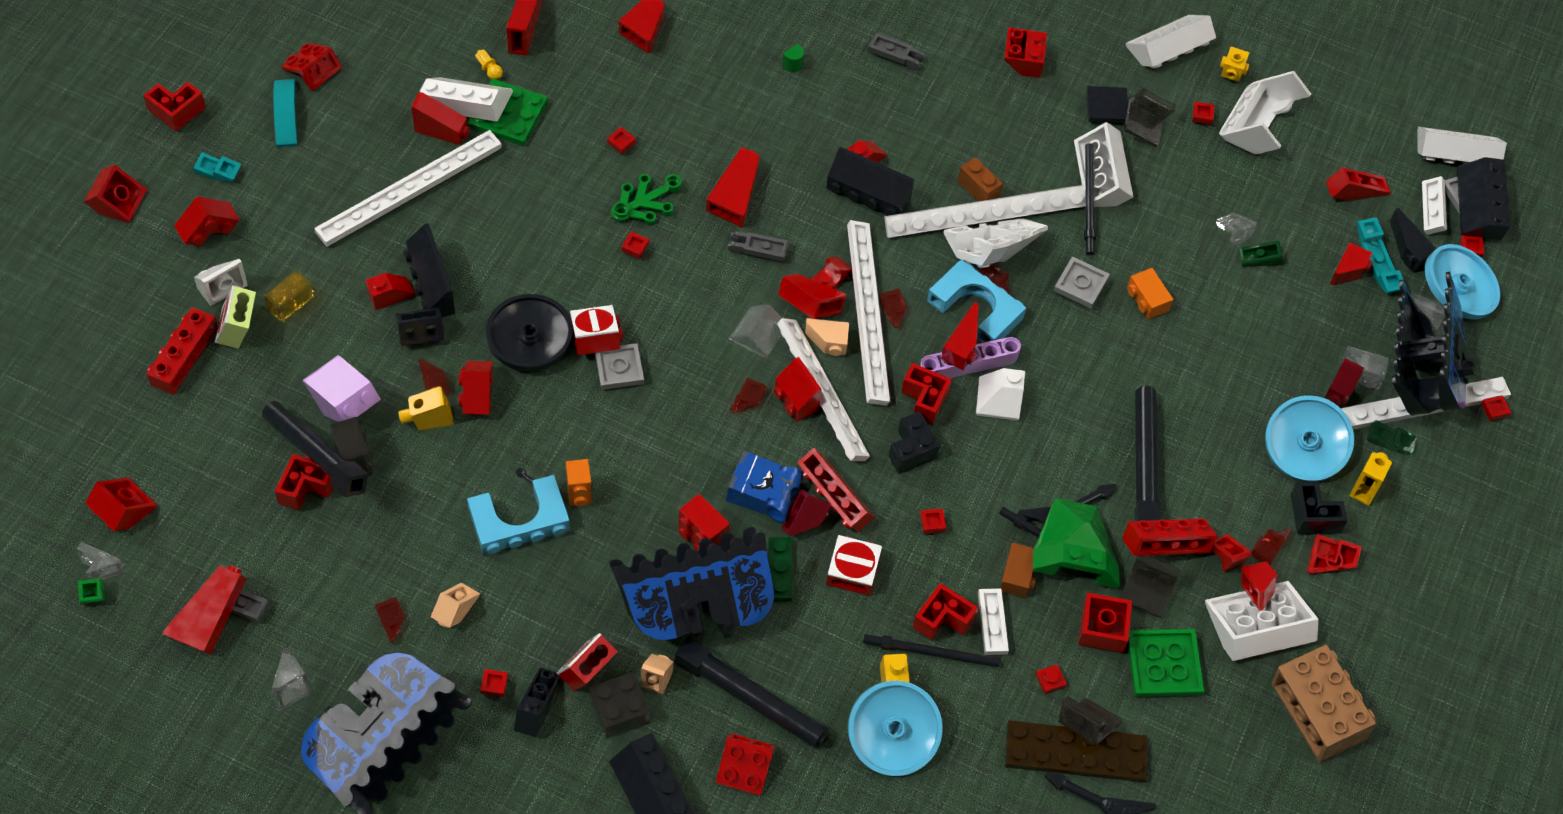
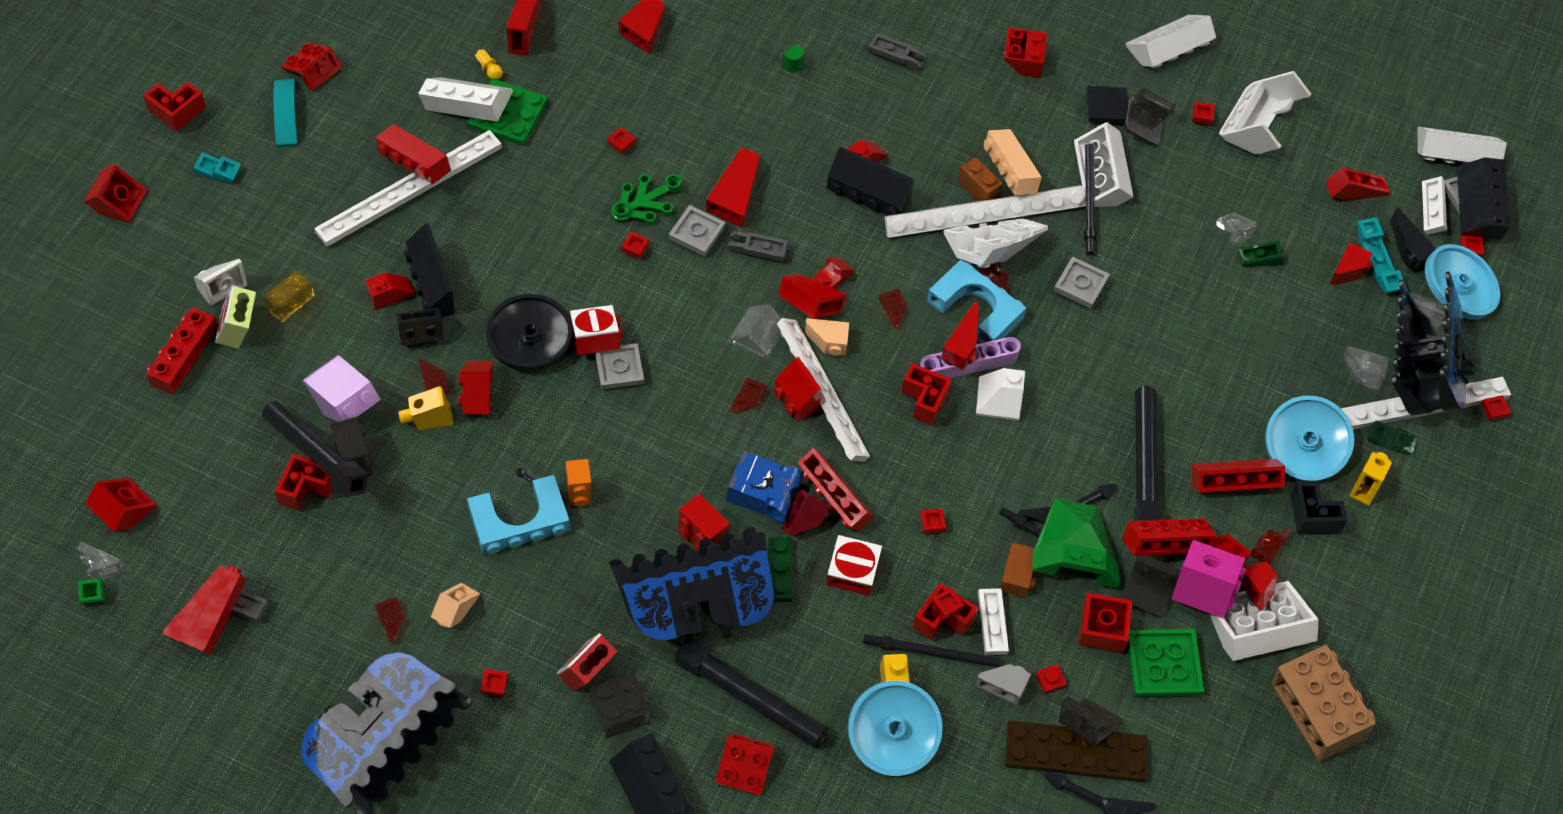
red brick [174,196,240,246] -> none
clear slope [271,648,311,710] -> none
red slope [411,91,470,145] -> none
black slope [514,668,561,737] -> none
light nougat slope [641,654,673,695] -> none
white plate [847,220,890,406] -> none
black brick [889,411,940,474] -> none
orange brick [1127,268,1174,319] -> none
yellow brick [1219,47,1250,82] -> none
red slope [1307,534,1362,574] -> none
dark red slope [1325,358,1364,408] -> none
none -> red brick [375,125,451,184]
none -> light grey plate [669,205,726,256]
none -> red plate [931,588,964,619]
none -> light grey slope [975,664,1031,706]
none -> light nougat brick [984,129,1042,196]
none -> dark pink brick [1172,540,1246,618]
none -> red brick [1191,459,1285,493]

